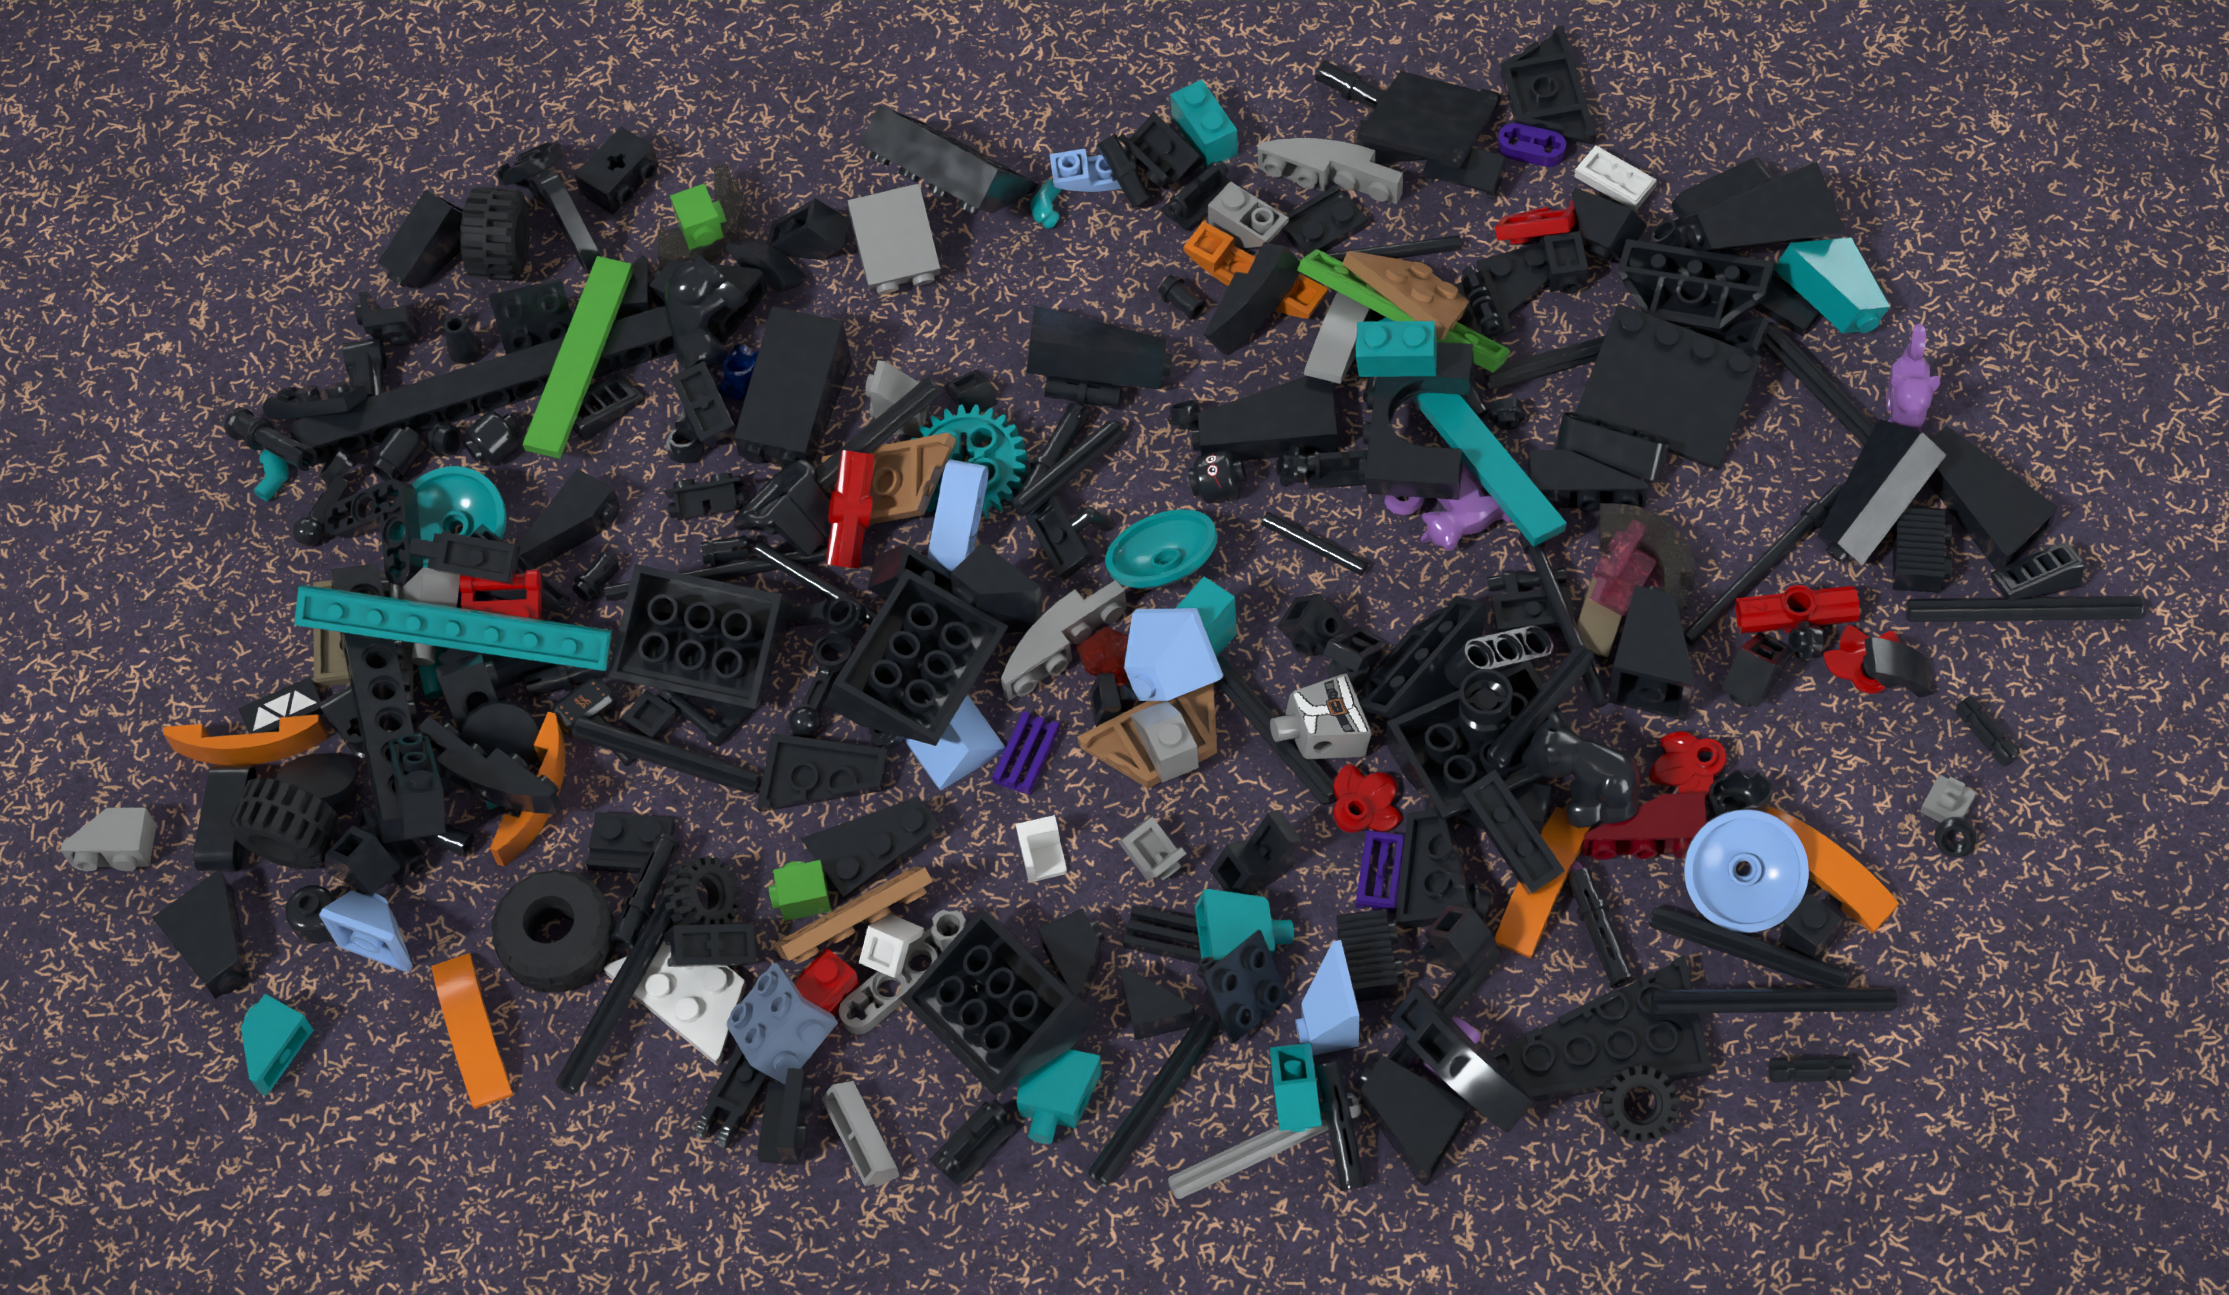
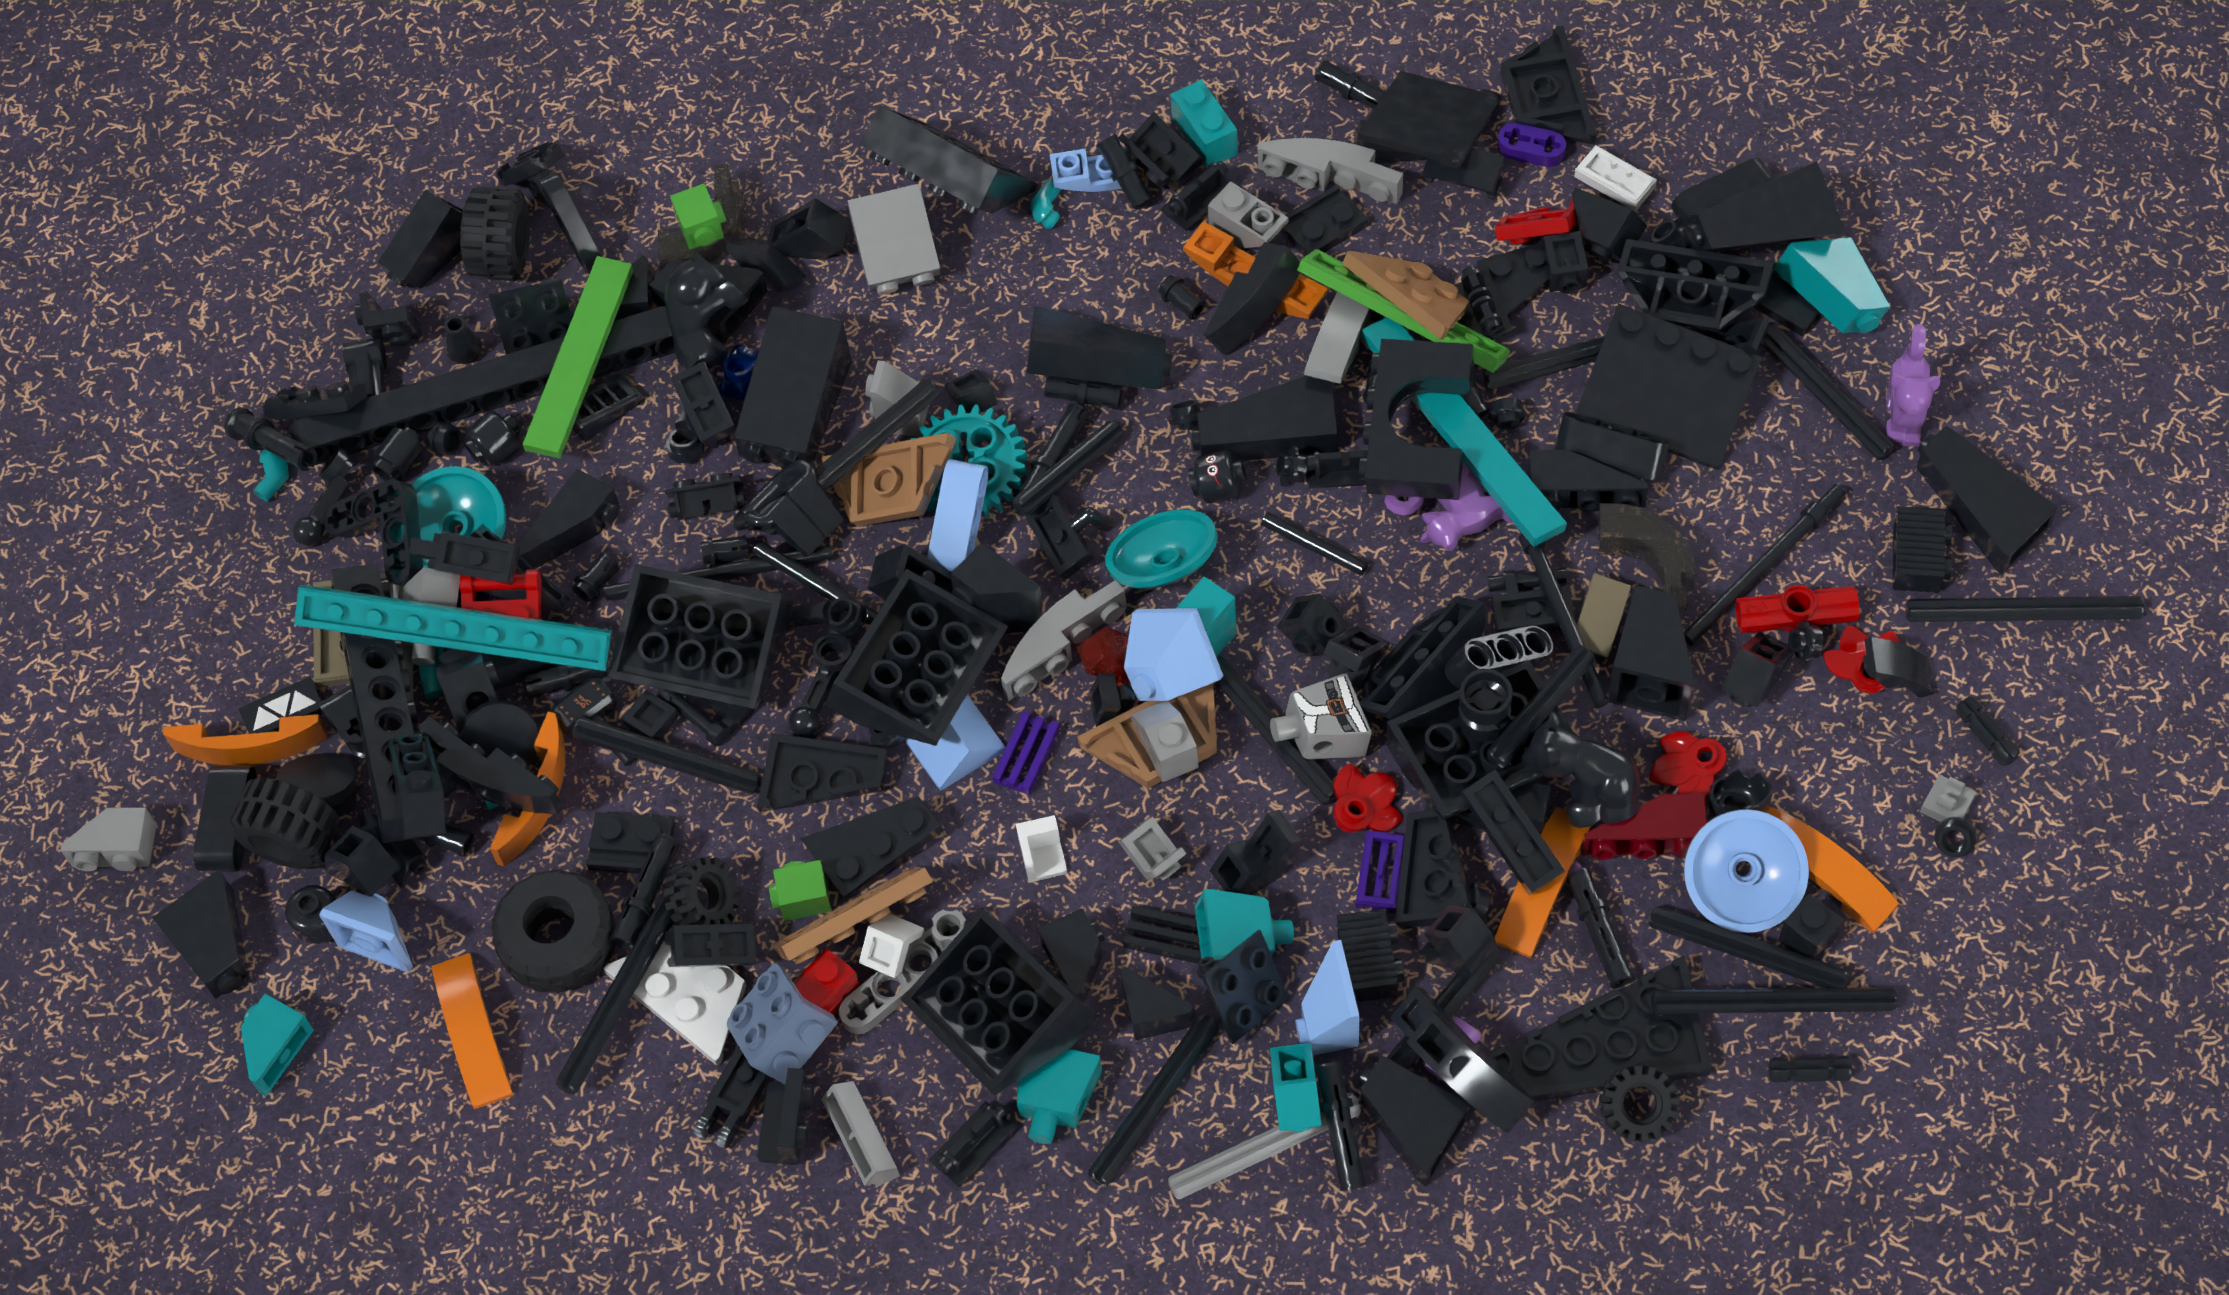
black brick [574,127,659,215] -> none
red piece [826,450,875,569] -> none
black bar [1326,235,1461,262] -> none
teal brick [1356,321,1437,377] -> none
clear pink bracket [1589,519,1656,616] -> none
black slope [1817,419,1946,566] -> none
black slope [1991,542,2084,601] -> none

